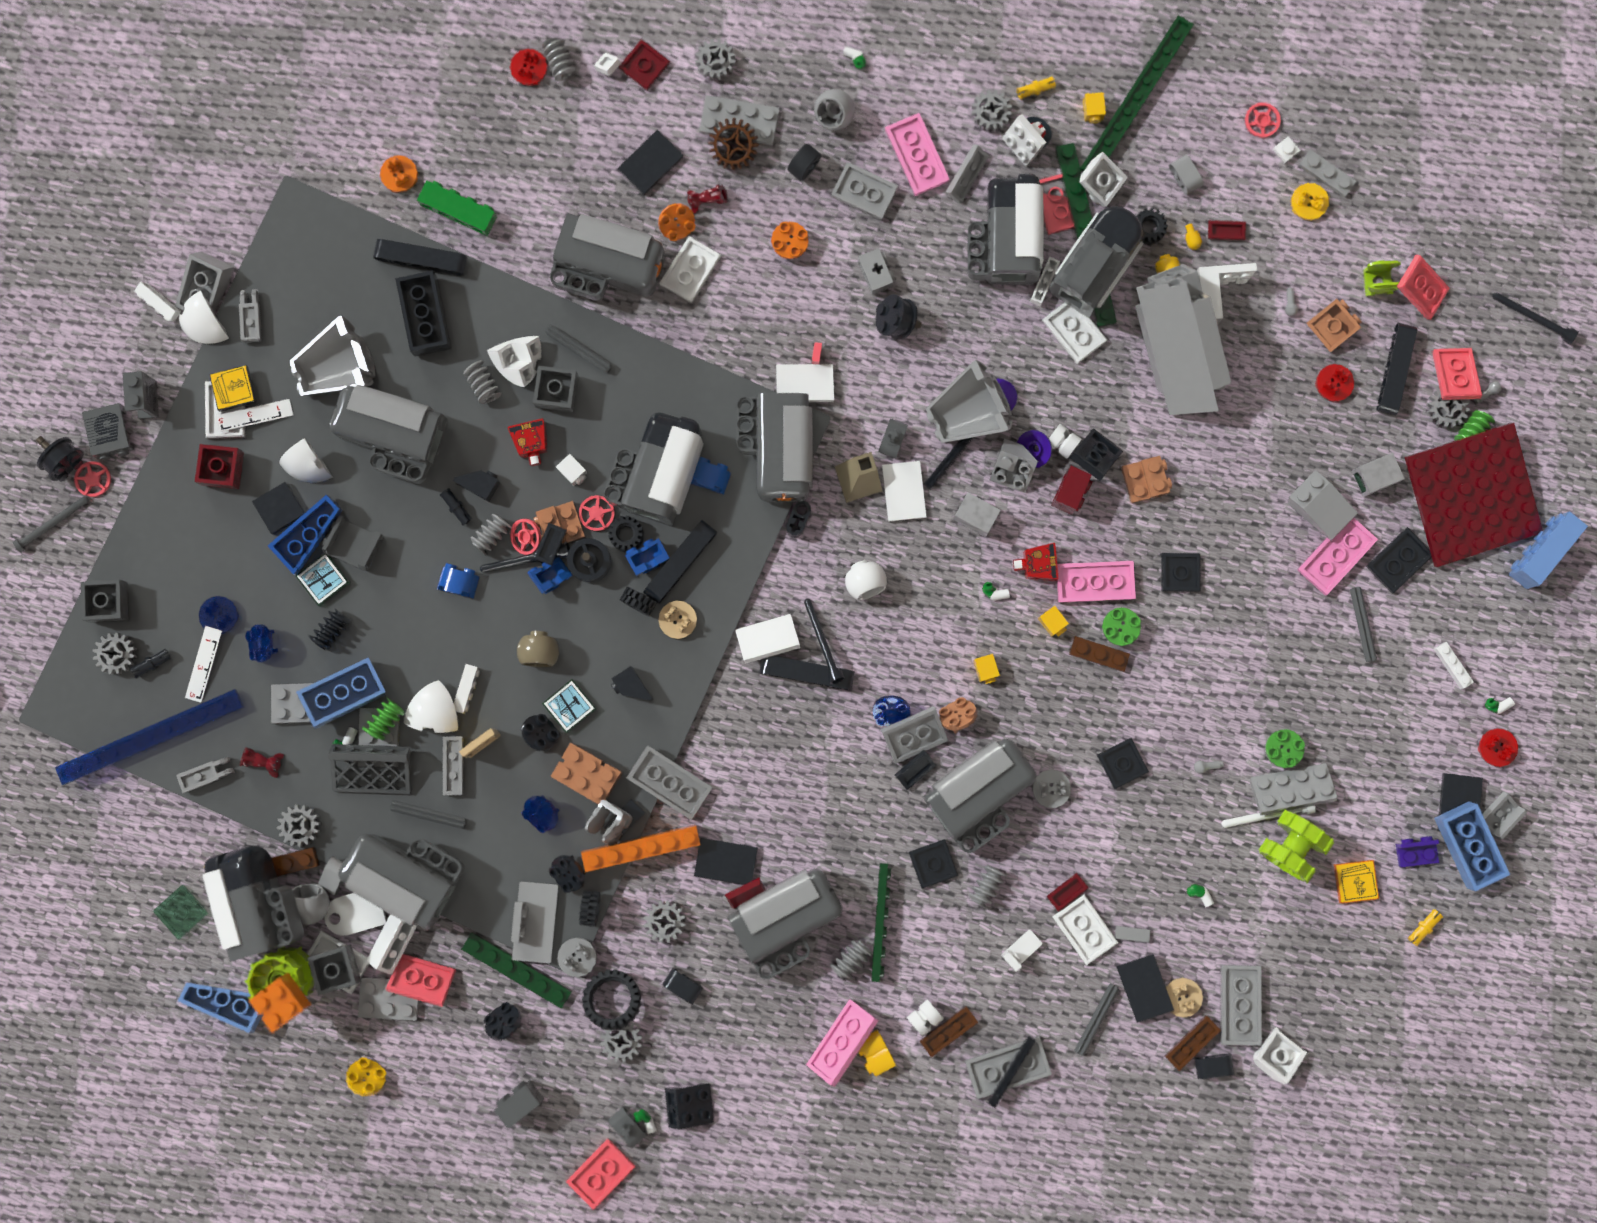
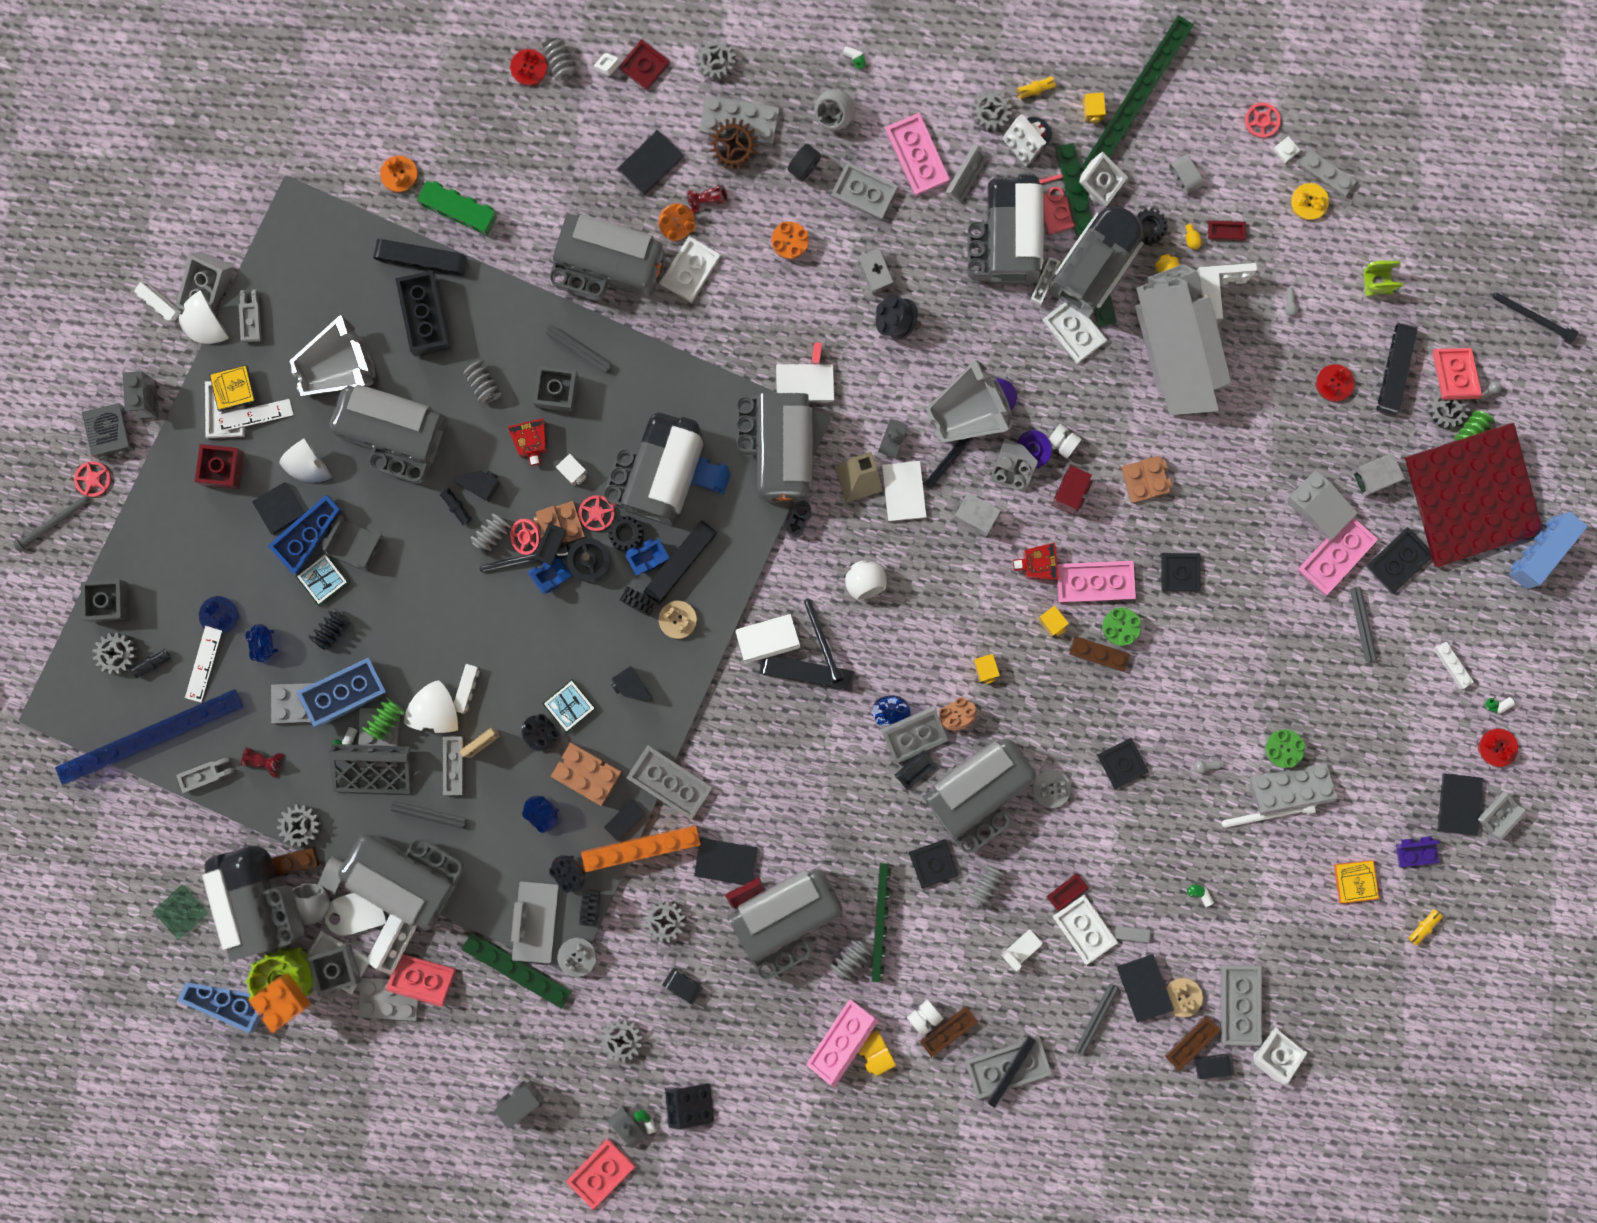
black wheel [36,436,84,482] -> none
yellow plate [346,1057,386,1096] -> none
blue cylinder [437,563,480,599] -> none
black plate [484,1002,522,1041] -> none
white brick [487,336,541,387] -> none
dark tan wheel [517,631,559,667] -> none
black tyre [582,969,642,1030] -> none
light grey piece [585,800,632,846] -> none
arm [982,582,1010,601] -> none
black tile [1070,428,1123,481] -> none
lime piece [1259,810,1334,884] -> none
nougat plate [1306,299,1362,352] -> none
coral tile [1397,255,1450,320] -> none
medium blue brick [1434,802,1510,891] -> none

